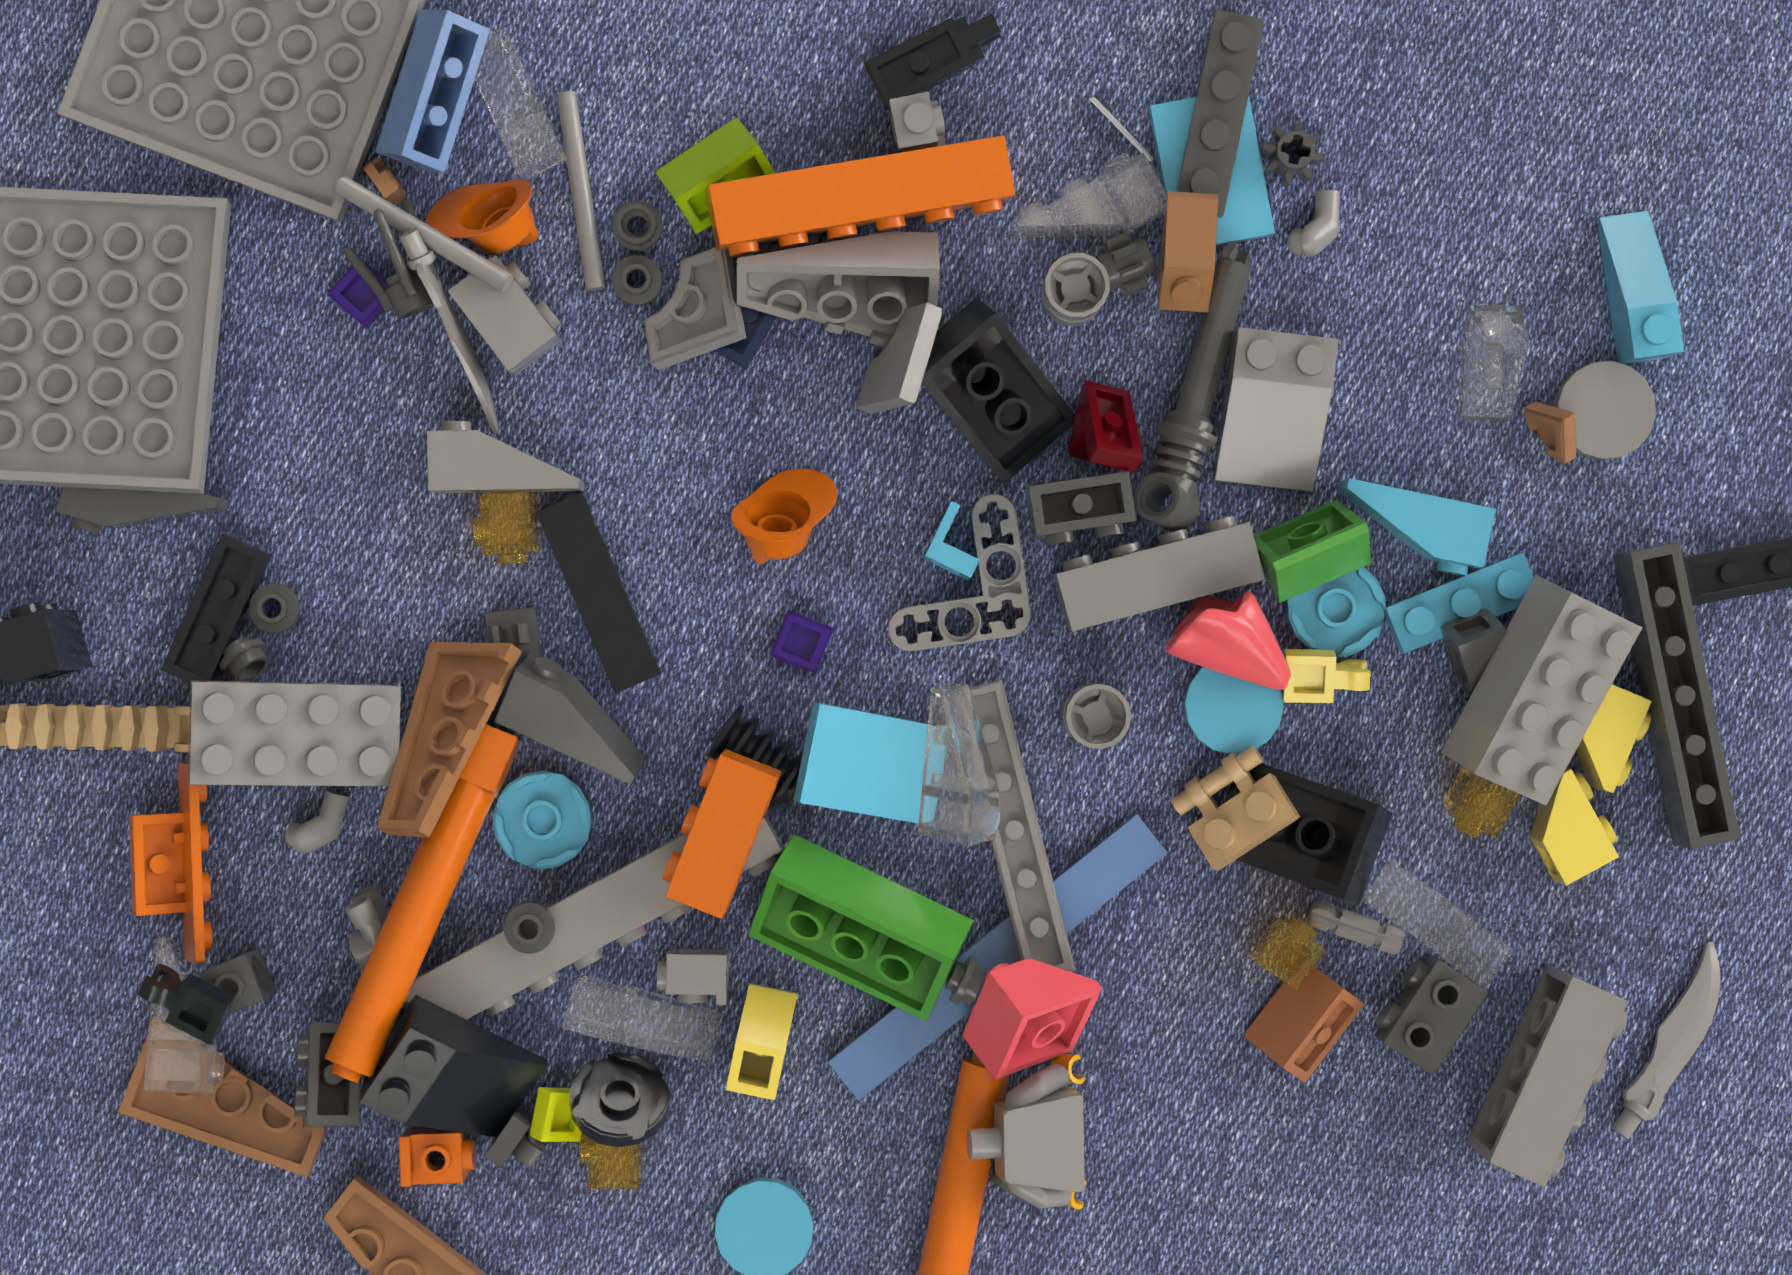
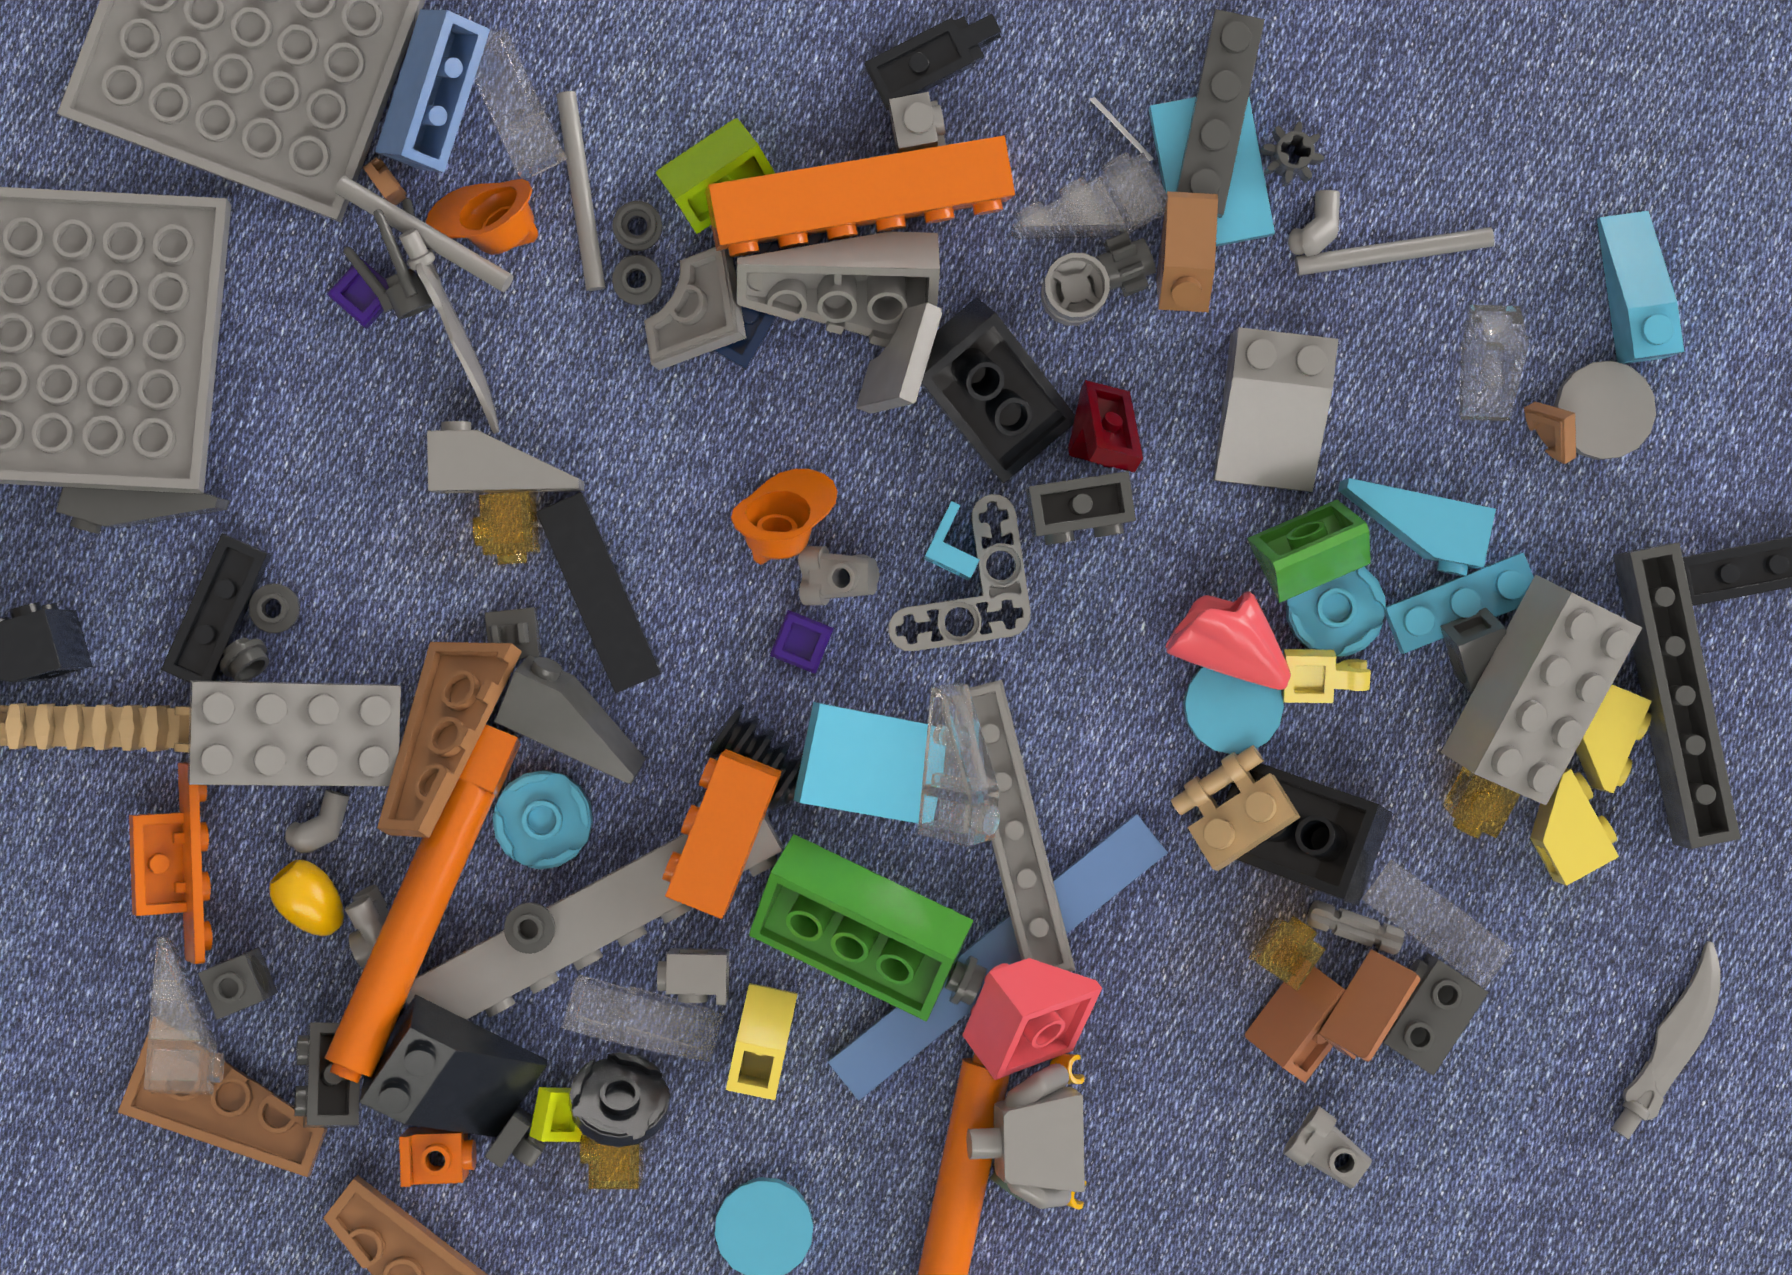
black plate [138,964,235,1045] -> none
light grey brick [448,255,562,376] -> none
light grey brick [1053,516,1265,632] -> none
light grey wheel [1061,683,1131,749] -> none
dark grey piece [1134,243,1251,531] -> none
light grey brick [1466,964,1629,1188] -> none
none -> yellow animal [269,859,344,936]
none -> light grey plate [798,546,879,606]
none -> light grey plate [1283,1105,1372,1189]
none -> light grey bar [1295,227,1495,276]
none -> nougat panel [1319,949,1420,1062]

